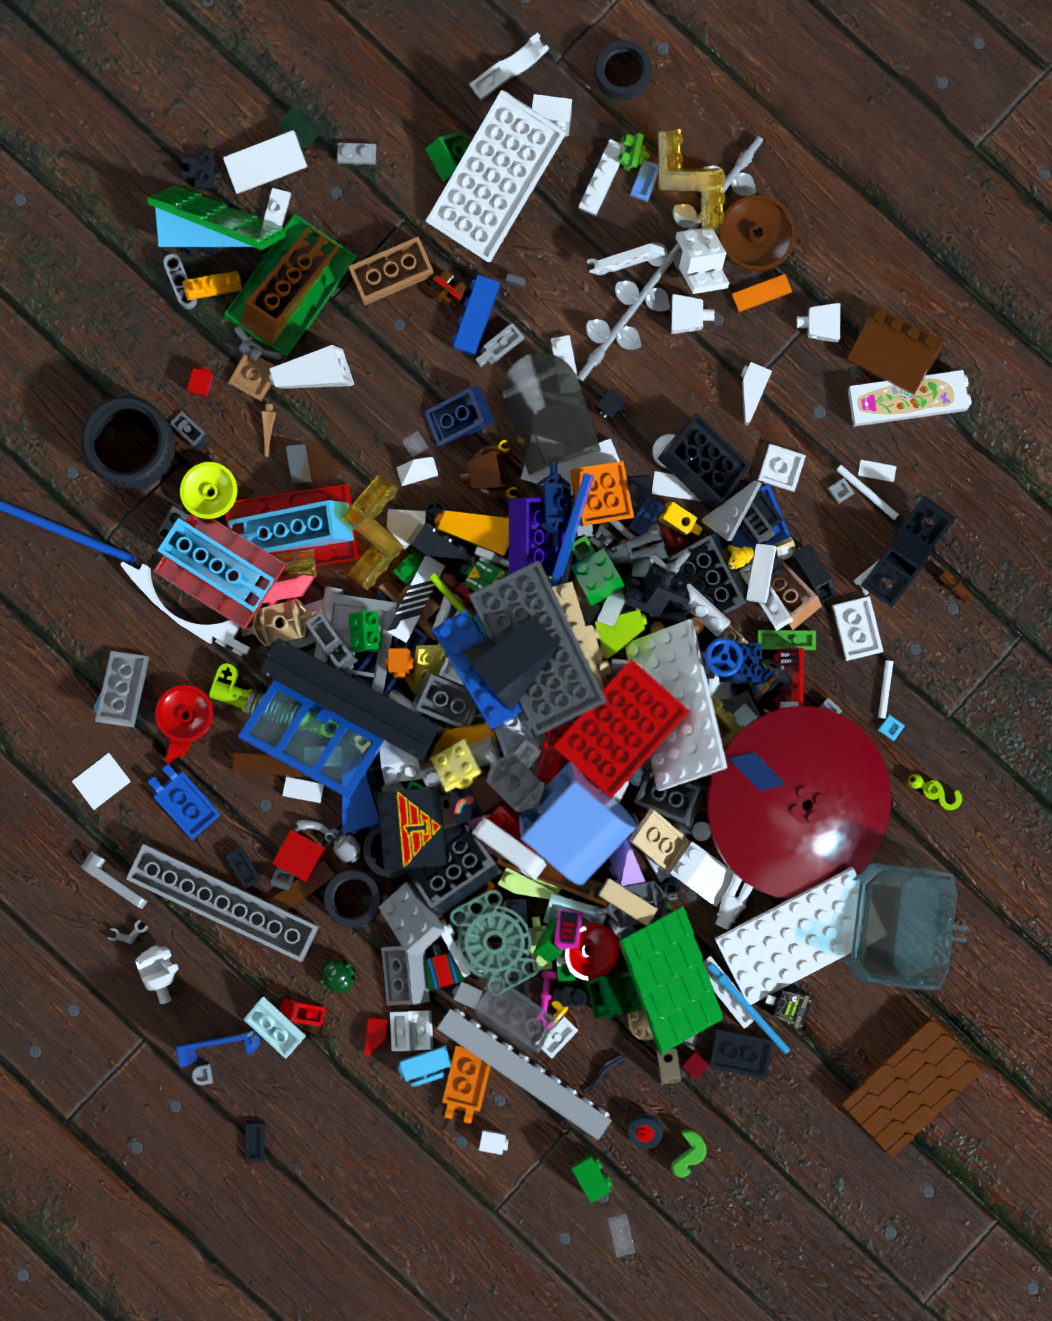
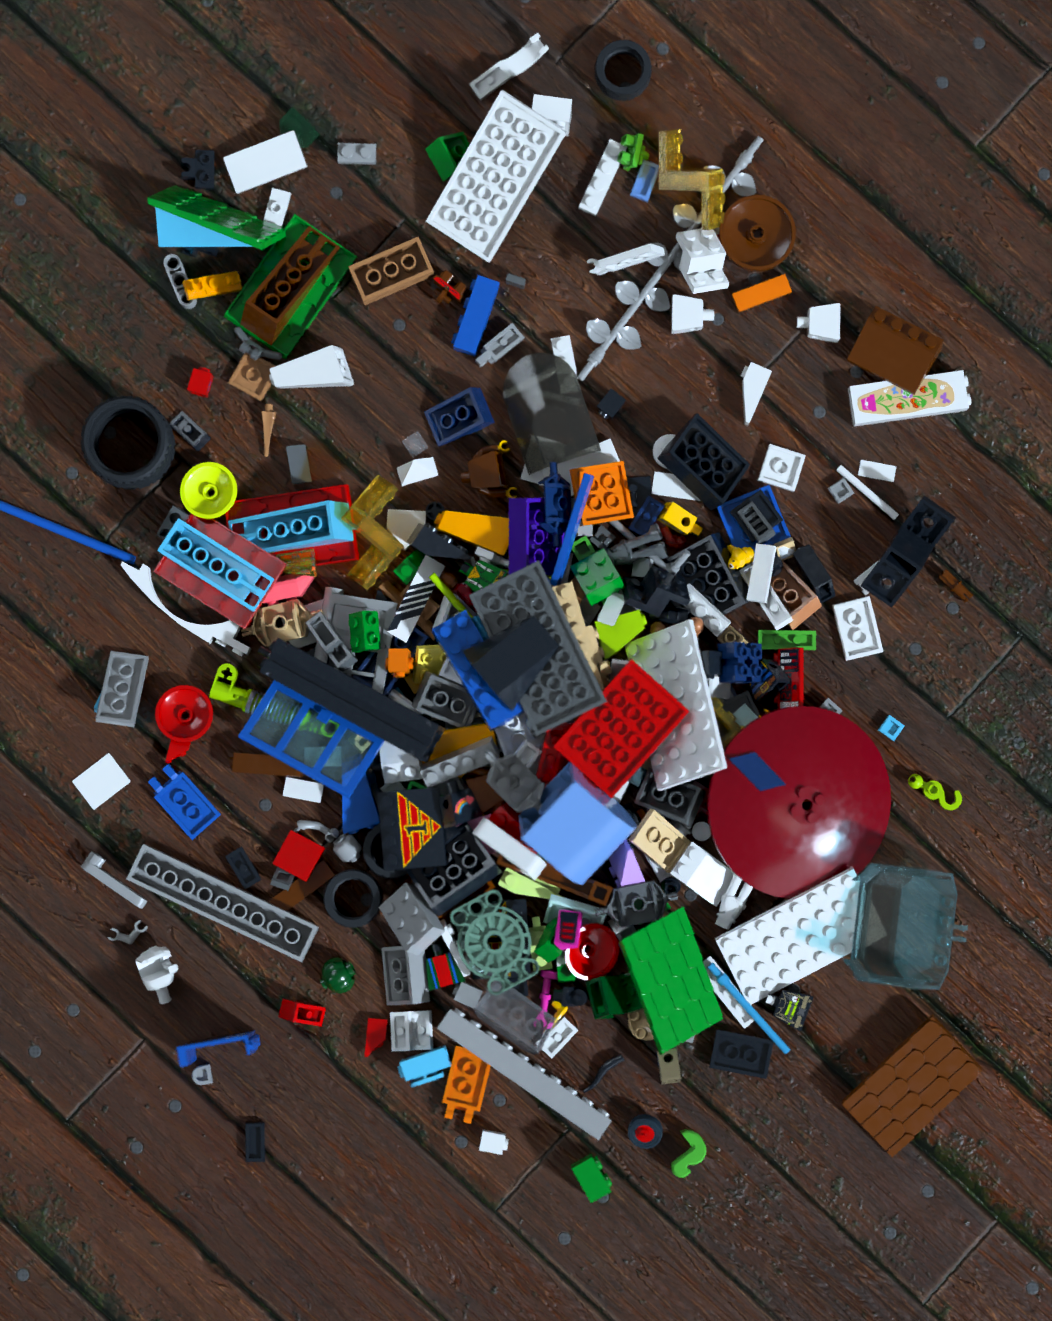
light aqua tile [243,997,306,1059] -> none
light yellow plate [431,739,481,791] -> none
tan tile [598,879,657,926] -> none
clear plate [608,1214,635,1257] -> none
dark red piece [682,1052,709,1079] -> none
light grey wing [701,481,762,541] -> none
blue piece [705,638,743,677] -> none
white piece [878,660,893,718] -> none

